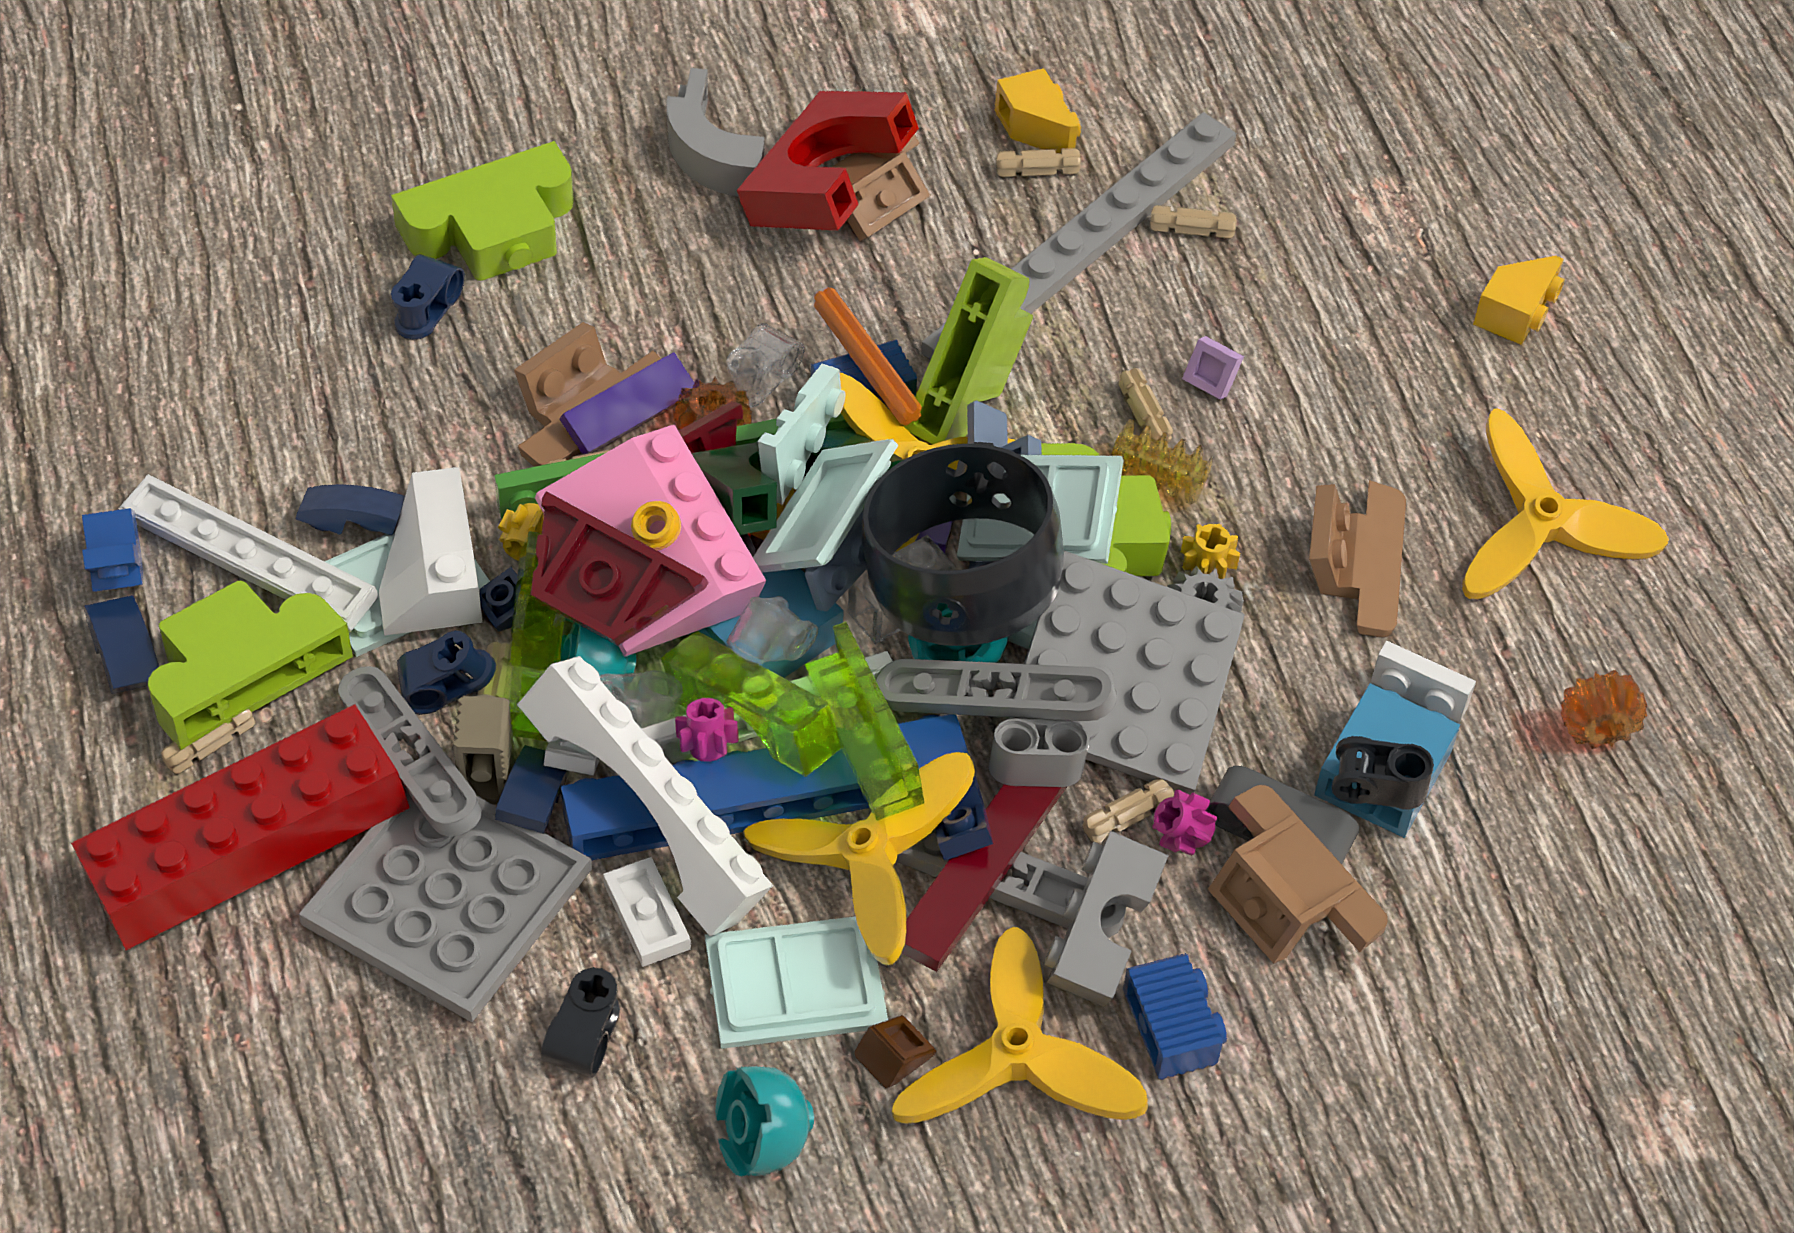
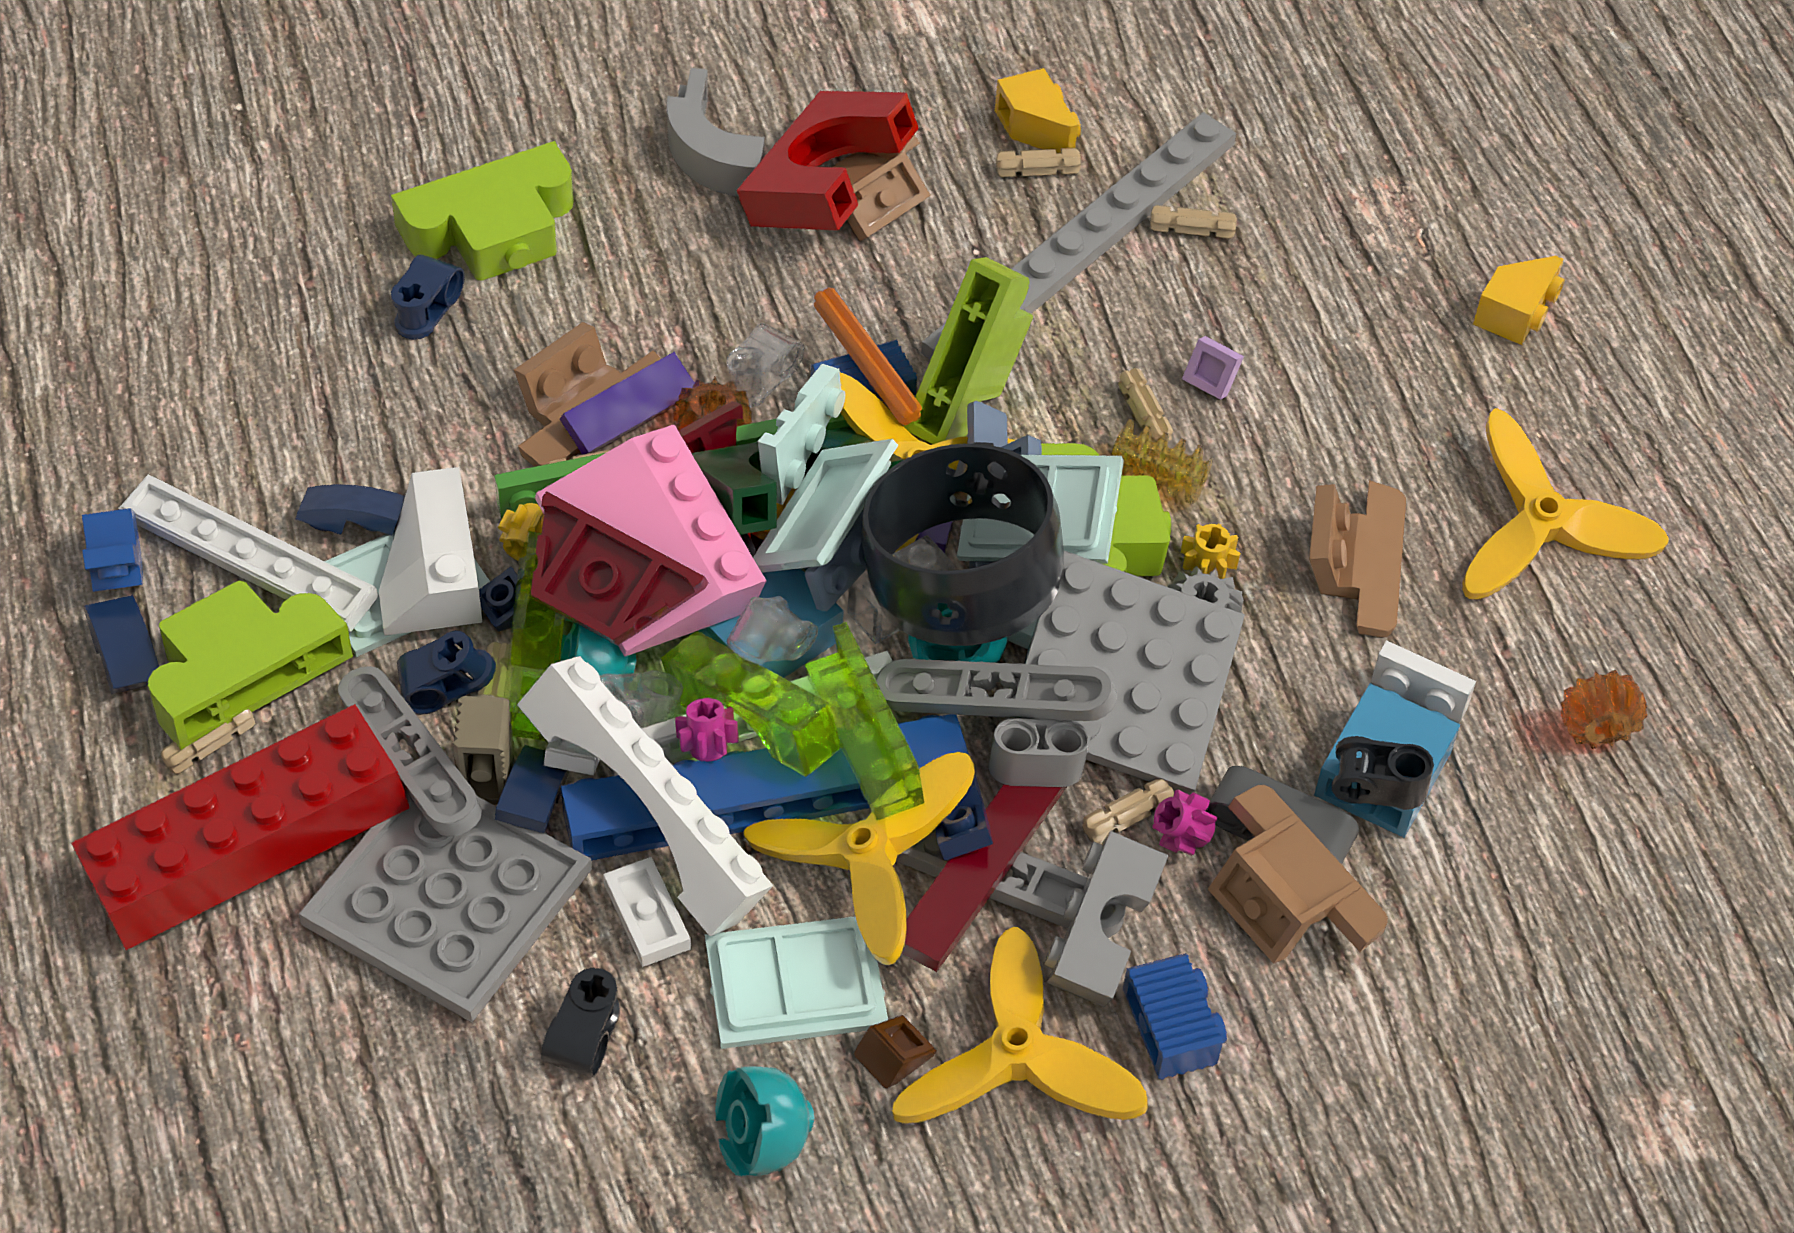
yellow plate [631,501,681,550] -> none

